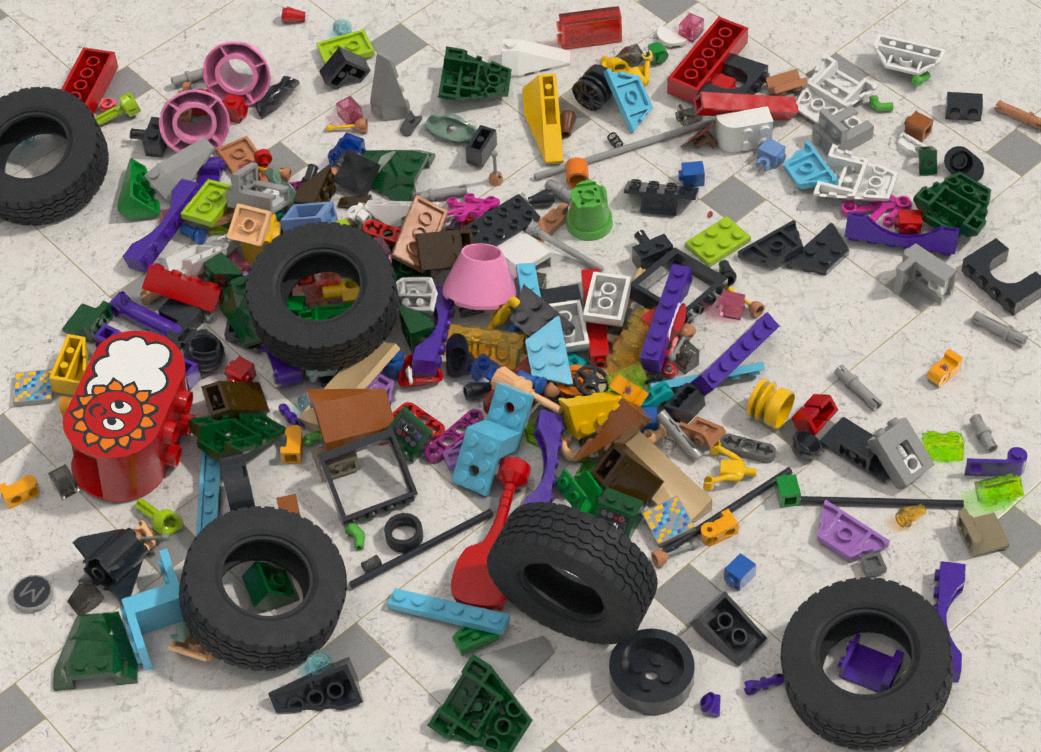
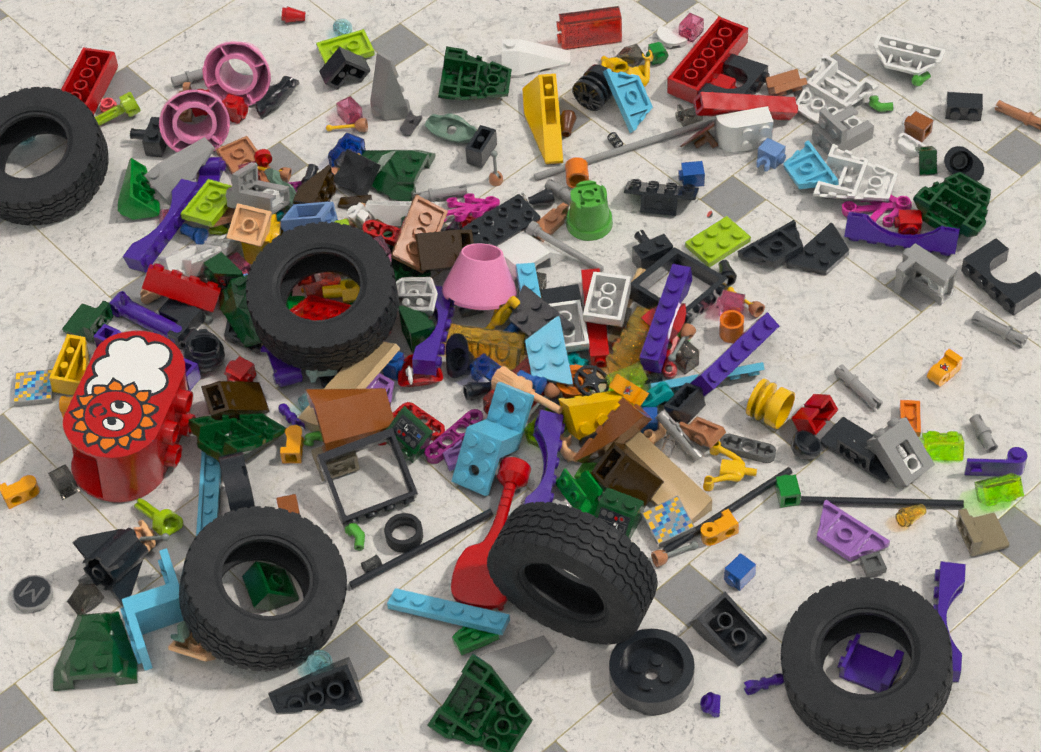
none -> red tile [290,295,351,320]
none -> orange piece [719,310,744,343]
none -> orange plate [900,400,921,437]

